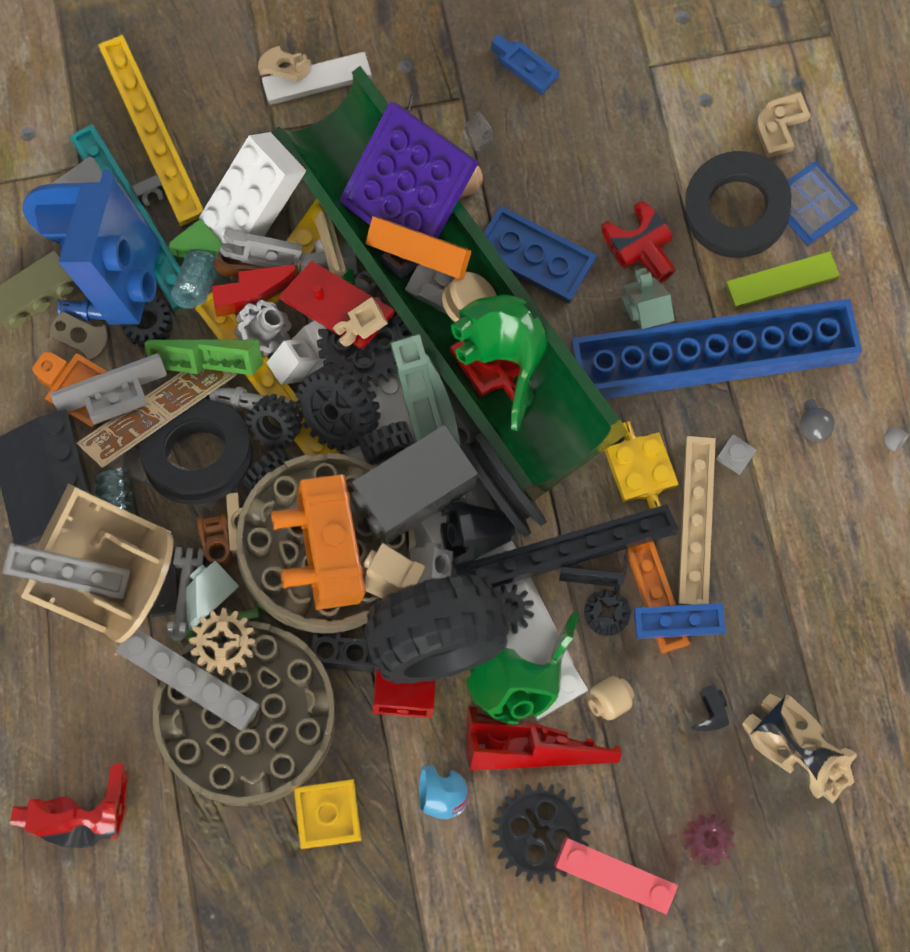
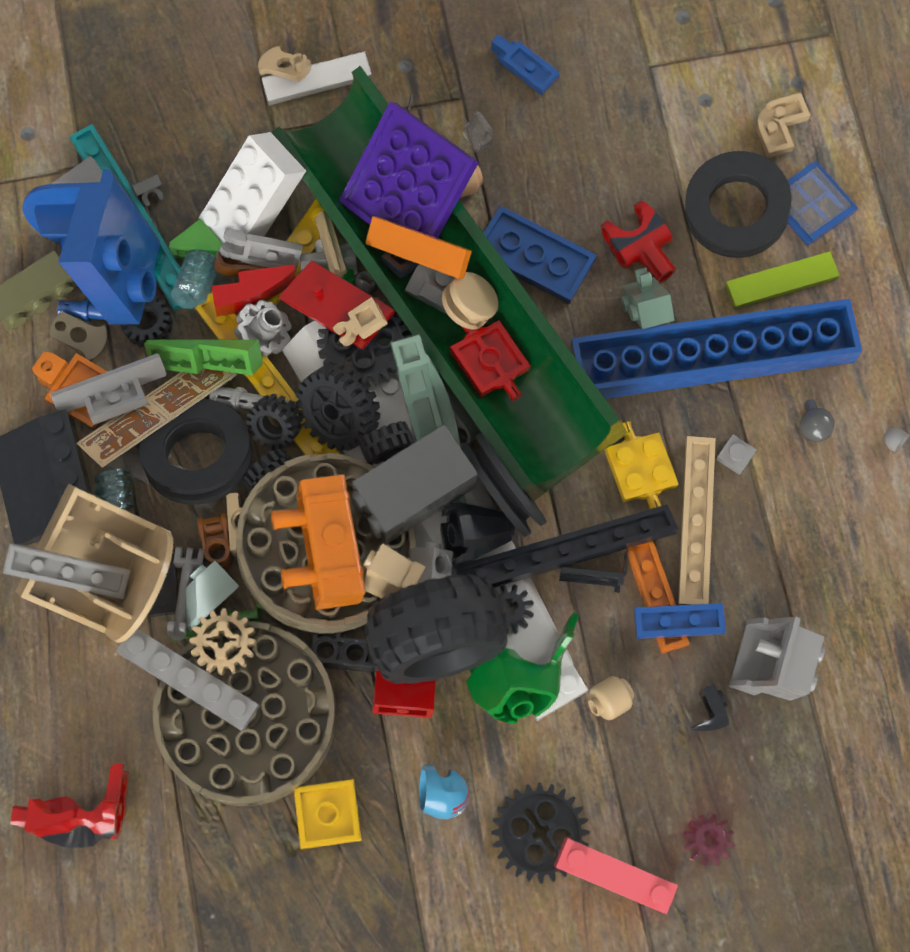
yellow plate [98,35,203,227] -> none
white brick [267,338,318,385] -> none
green hips [451,295,548,431] -> none
red wedge [465,706,622,771] -> none
black gear [584,589,631,636] -> none
tan hips [742,694,857,804] -> none
none -> light grey piece [728,616,825,701]

